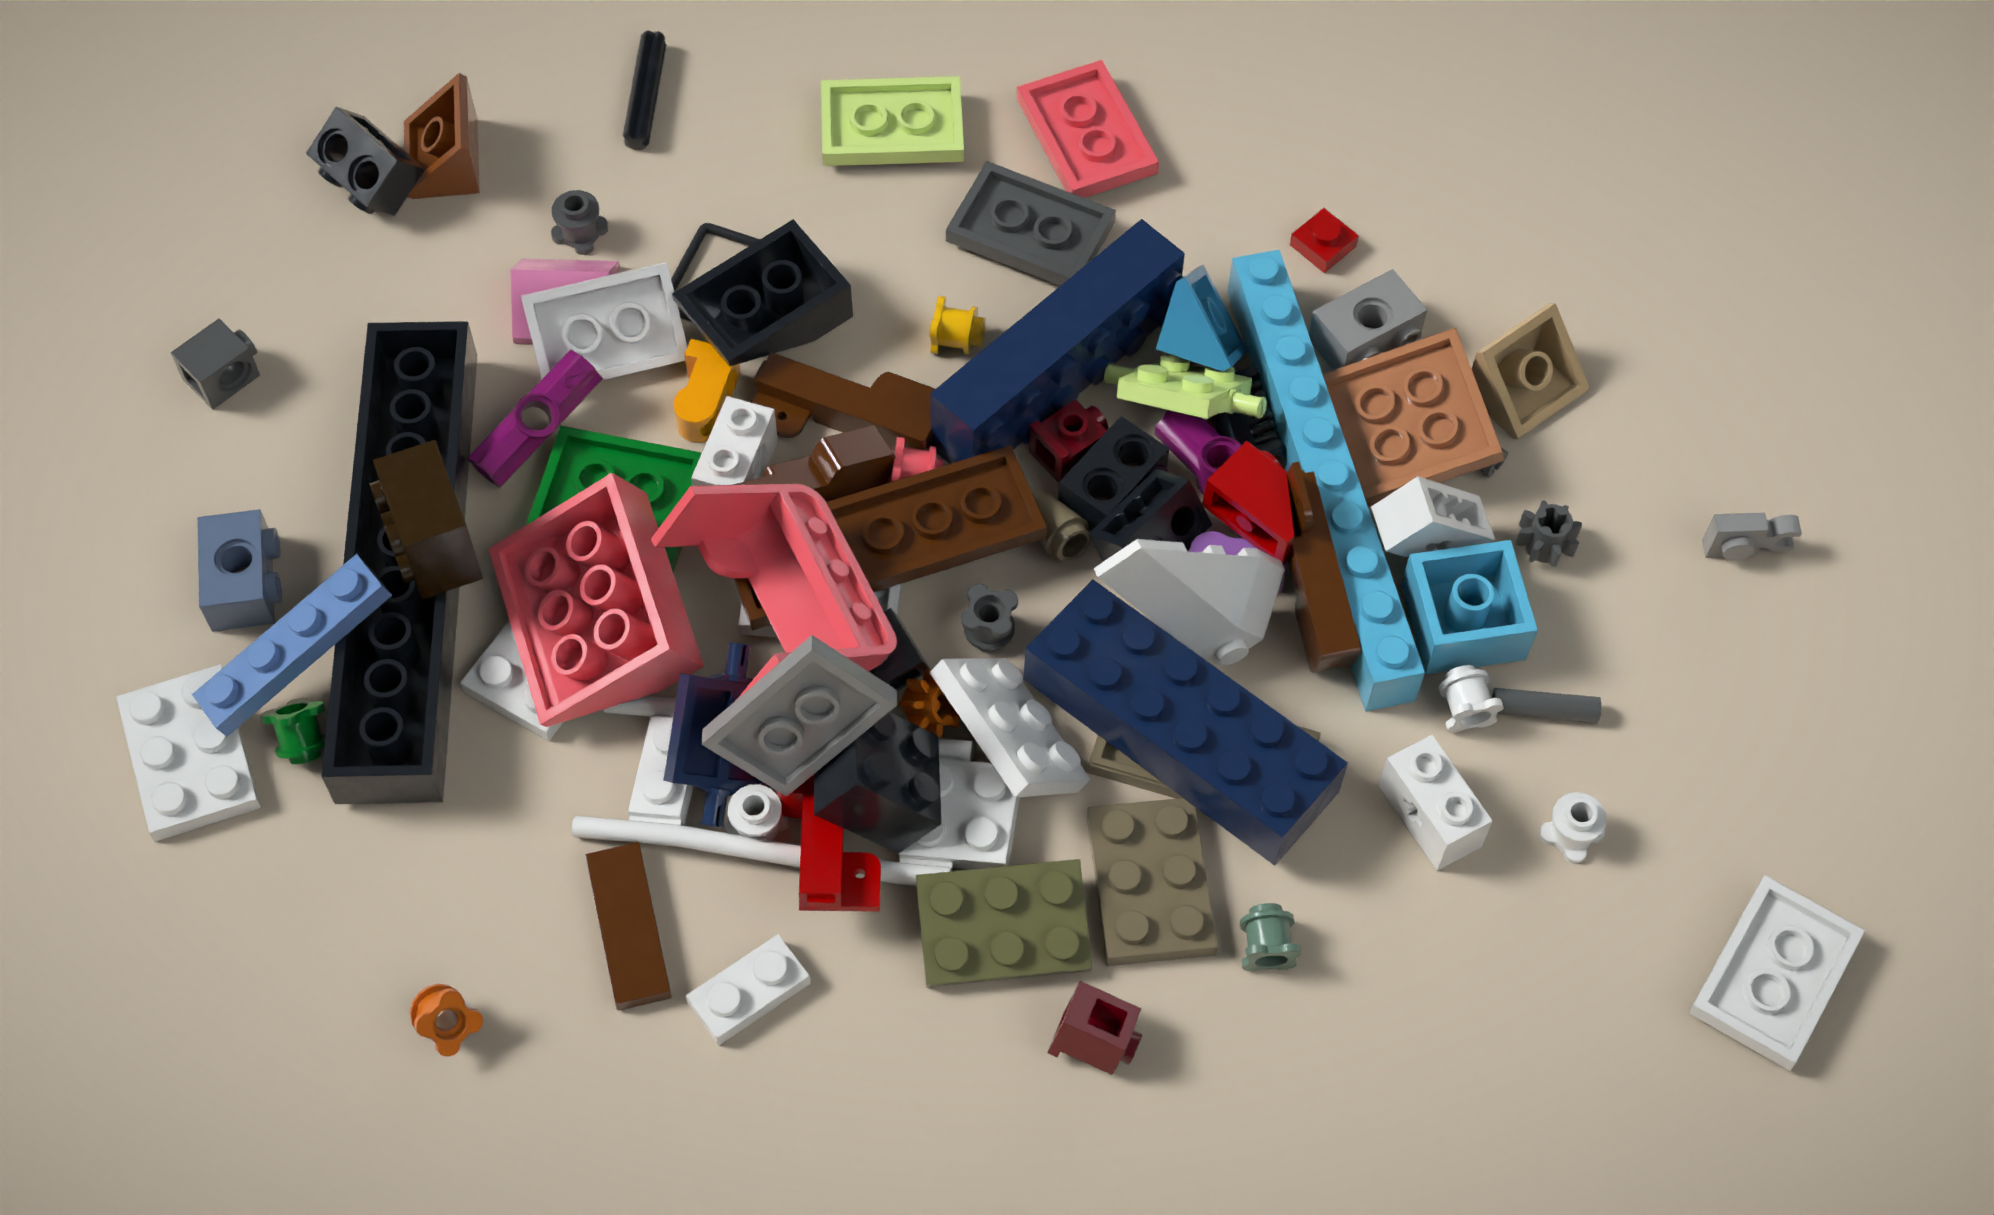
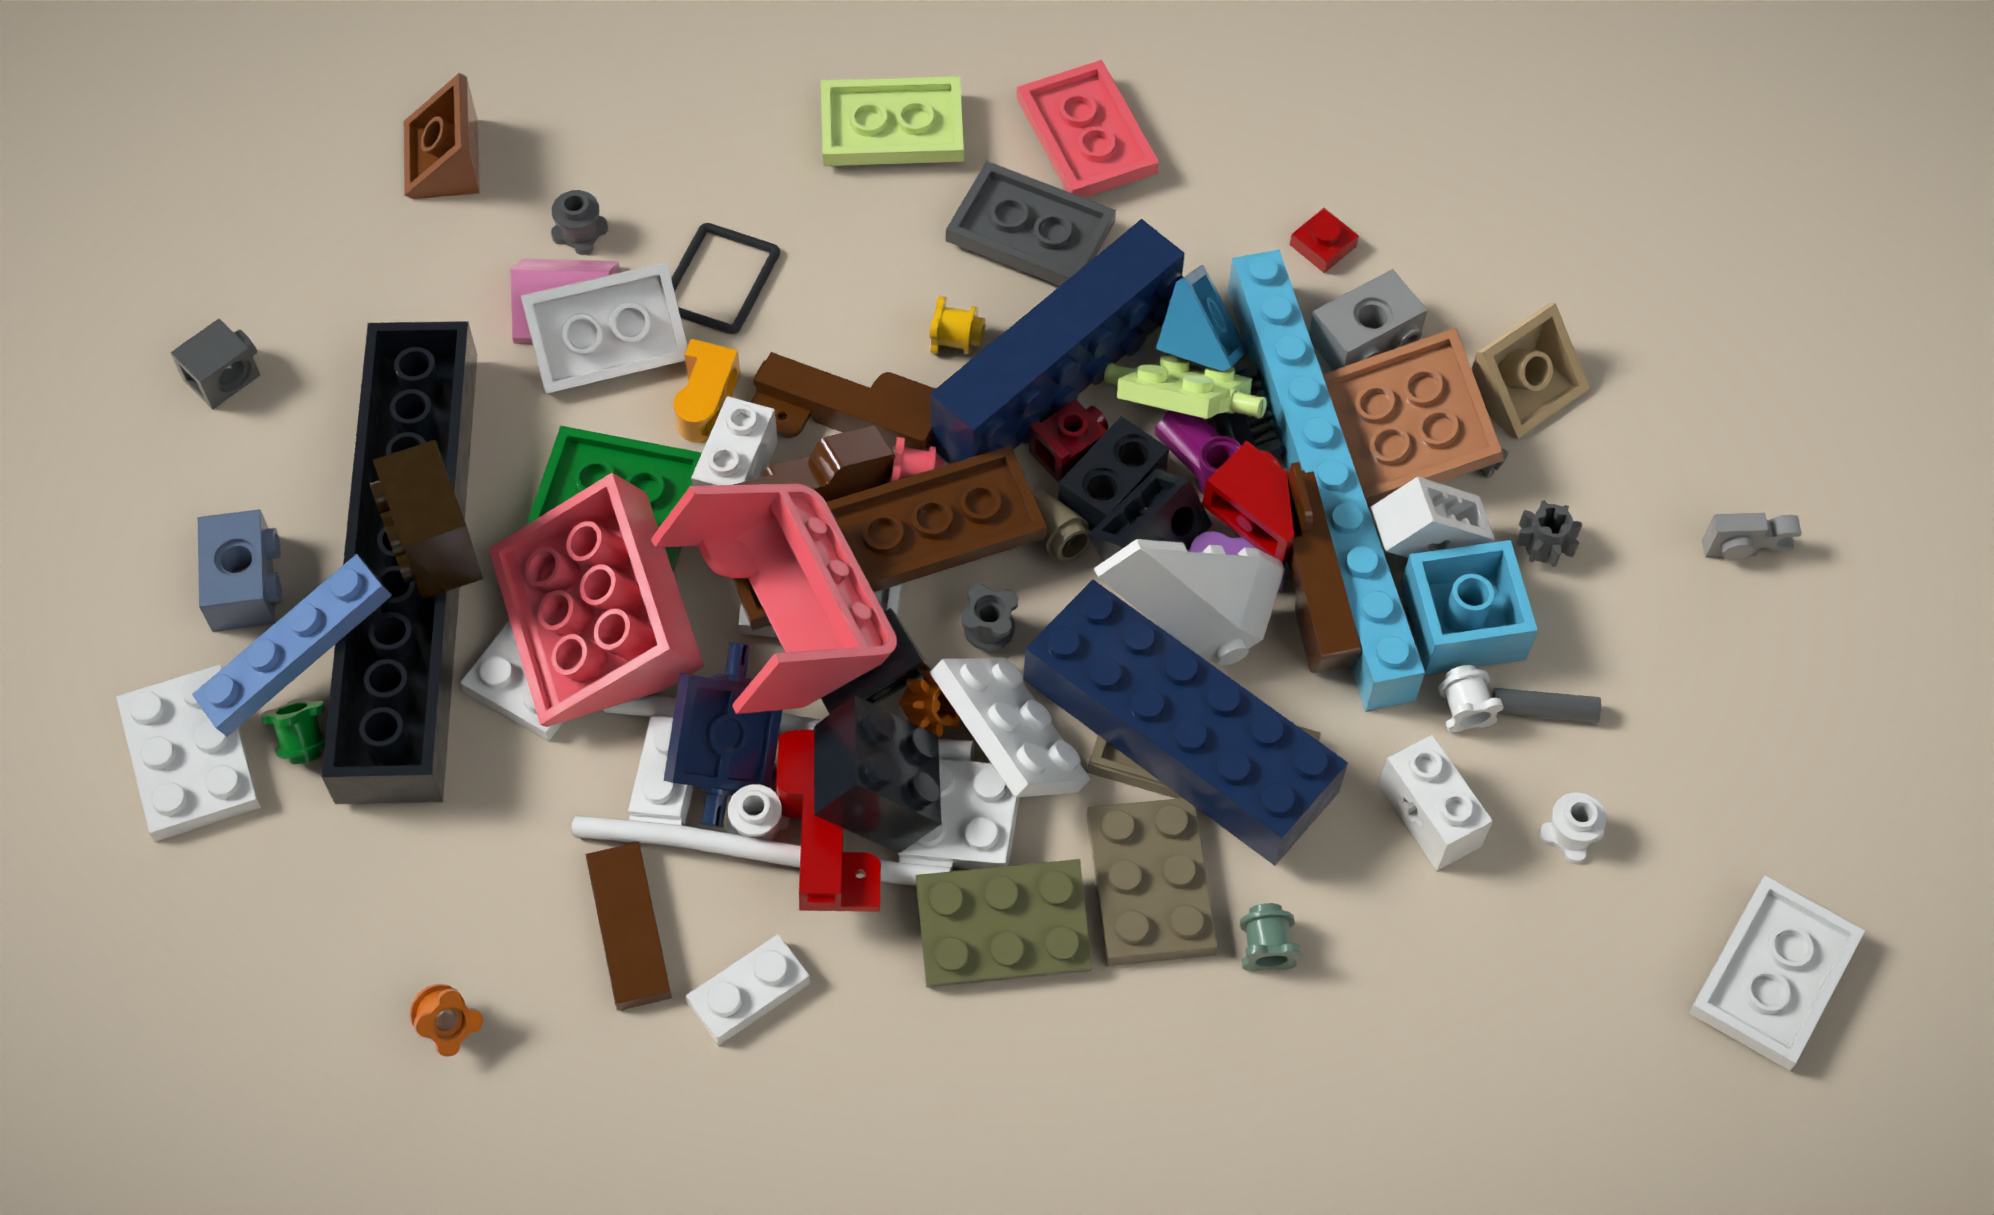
black brick [306,106,425,216] -> none
magenta piece [467,349,603,489] -> none
black axle [623,30,666,149] -> none
black slope [672,219,853,367] -> none
light grey plate [702,635,897,797] -> none
dark red brick [1047,981,1142,1075] -> none

